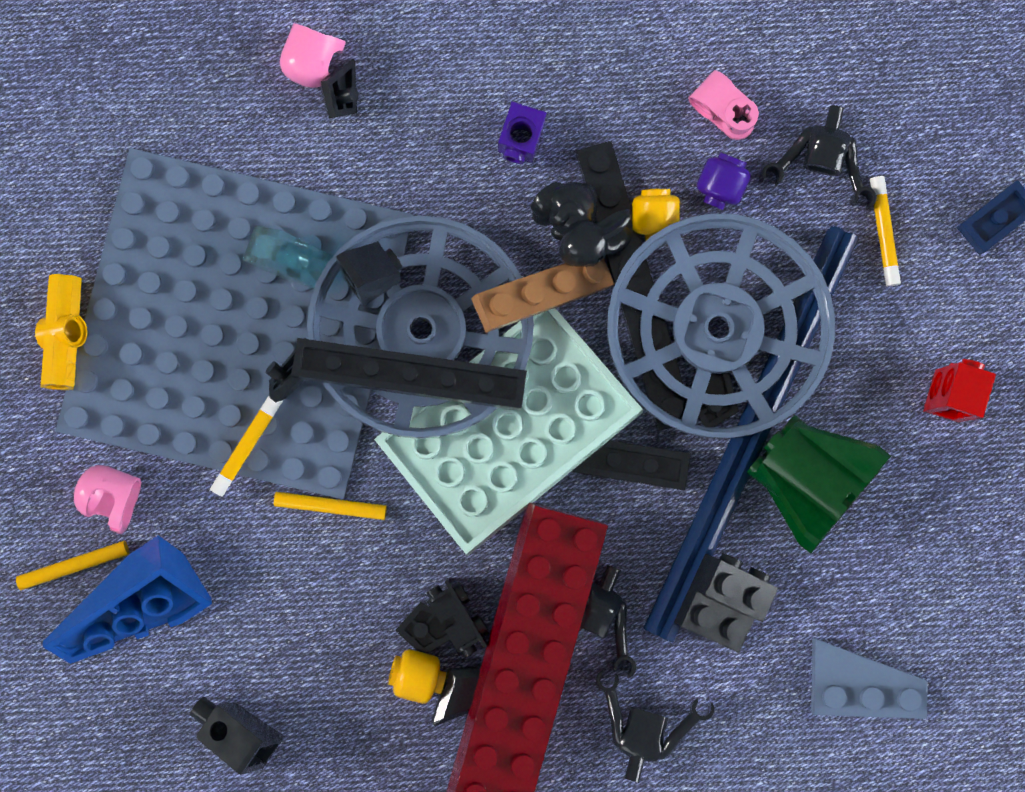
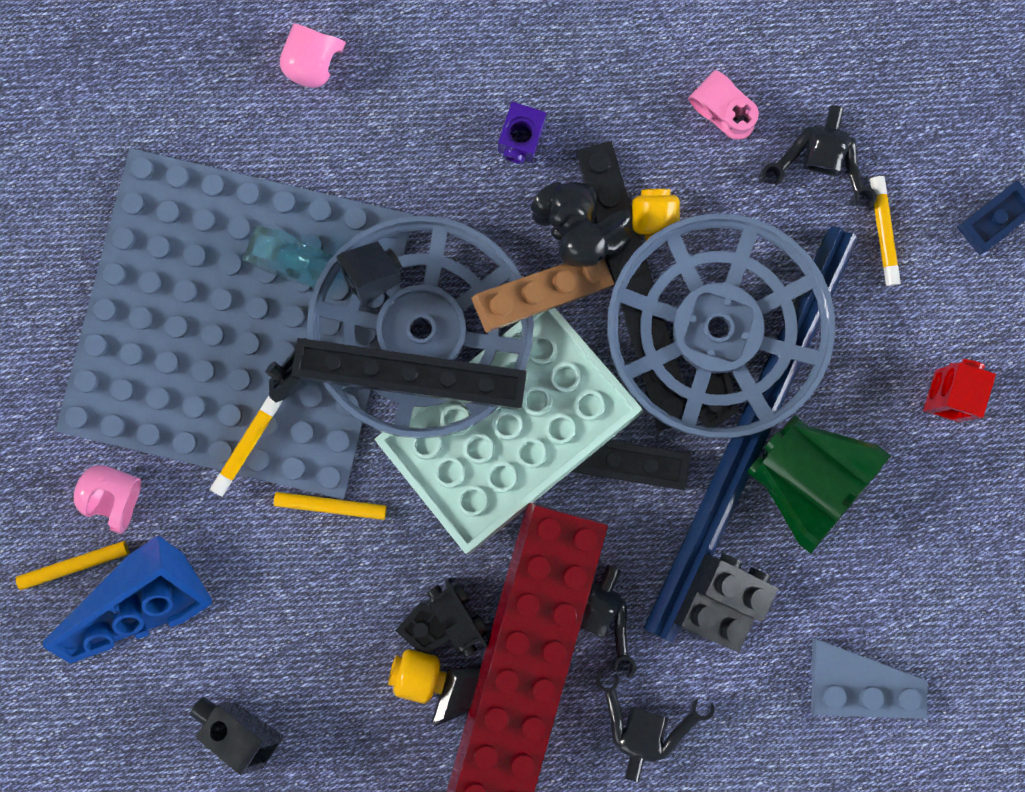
yellow piece [35,274,87,391] -> none
black piece [321,59,359,119] -> none
dark purple head [696,152,751,210] -> none

